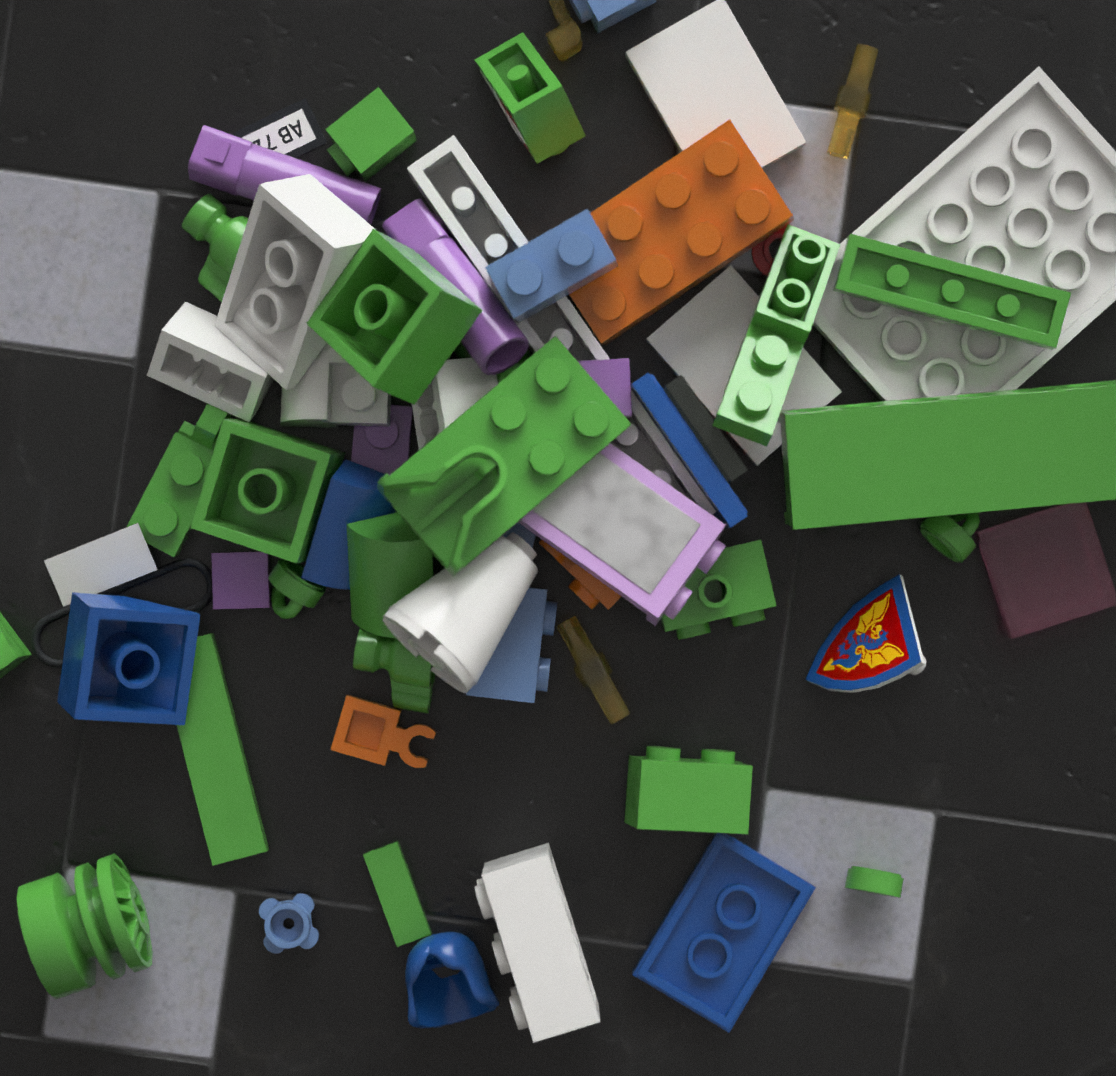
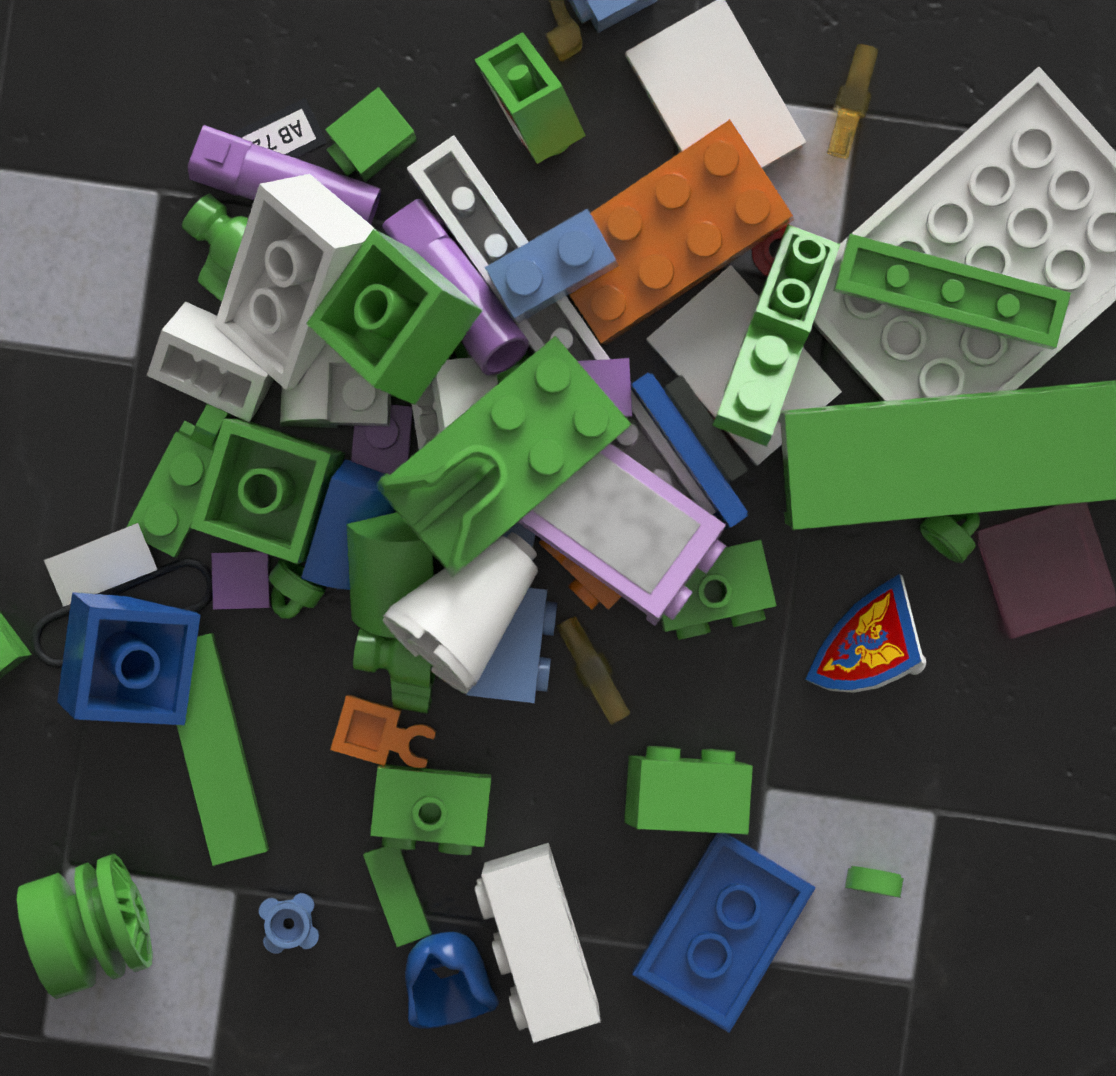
none -> bright green brick [370,764,491,855]

